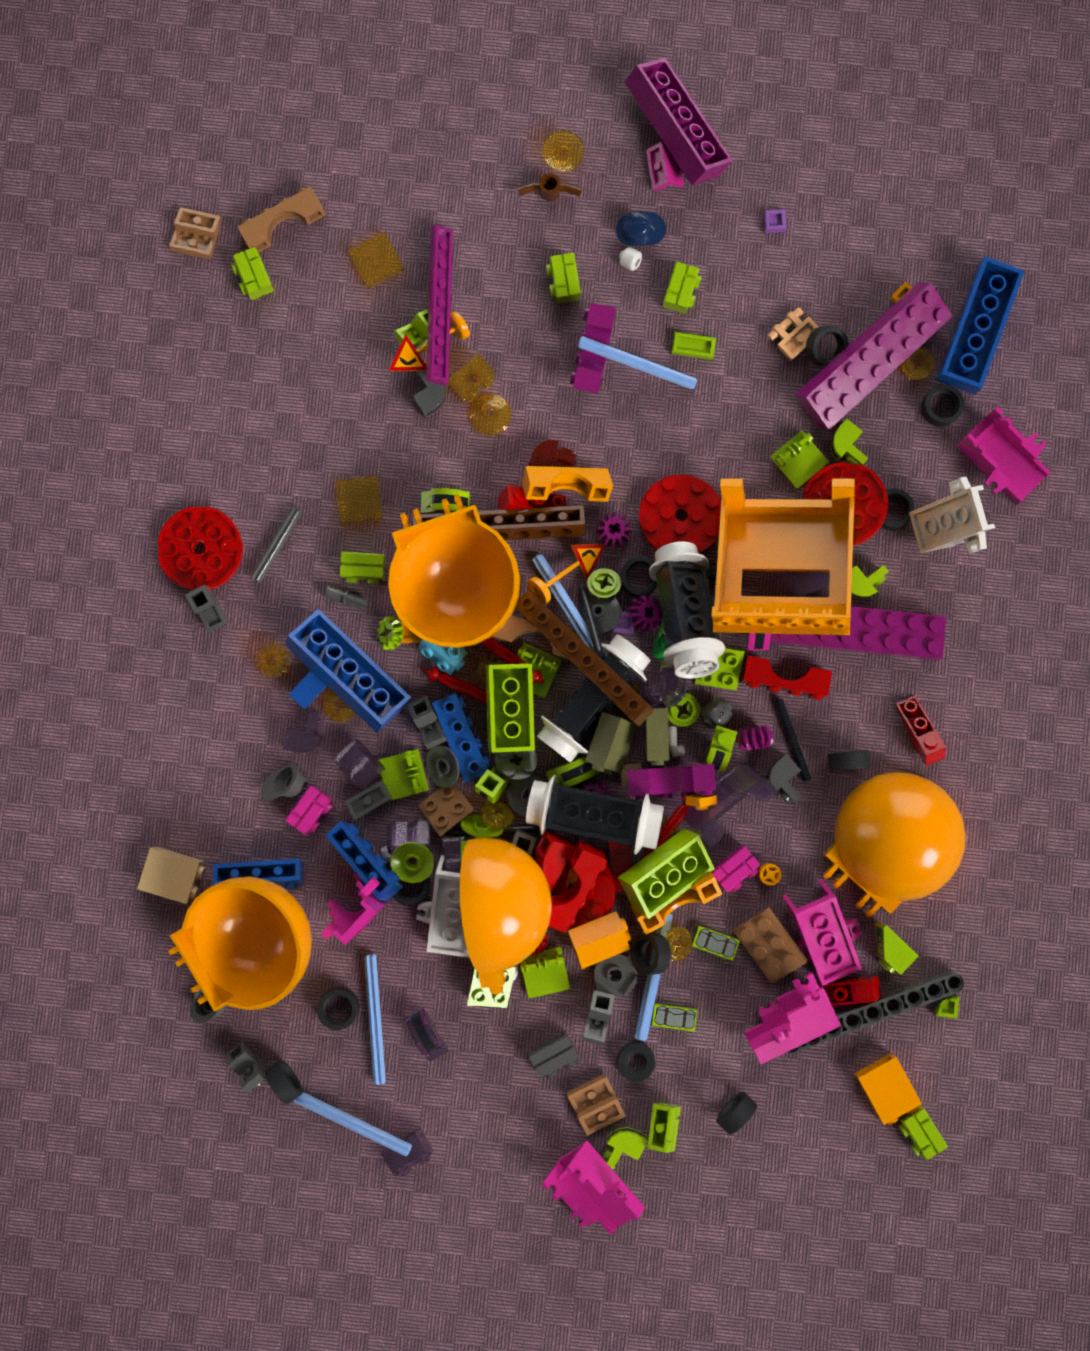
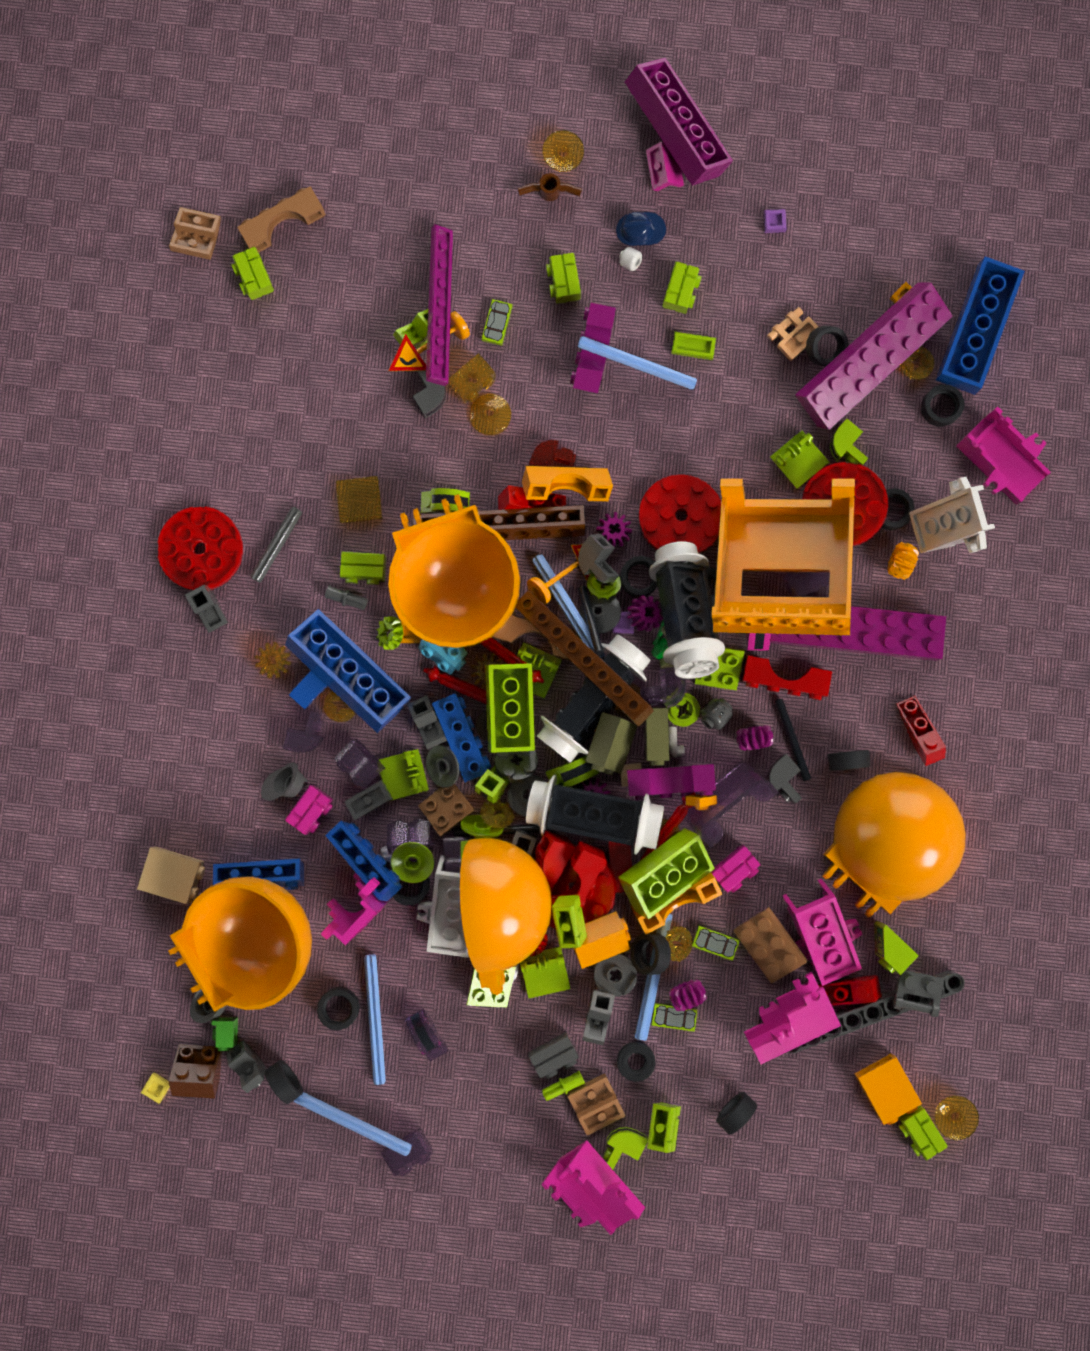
clear yellow tile [348,232,405,289] -> none
lime brick [702,725,737,772] -> none
light orange wheel [758,863,781,886] -> none
lime brick [851,565,889,599] -> none
lime tile [934,996,959,1019] -> none
none -> light yellow tile [141,1073,170,1104]
none -> reddish brown slope [168,1044,222,1099]
none -> bright green brick [212,1017,238,1051]
none -> tile [482,299,513,346]
none -> lime axle [542,1071,585,1101]
none -> lime brick [552,895,587,948]
none -> dark grey brick [578,534,619,583]
none -> magenta gear [668,980,707,1011]
none -> light orange gear [887,542,919,580]
none -> dark grey plate [893,970,945,1017]
none -> clear yellow dish [935,1095,979,1140]

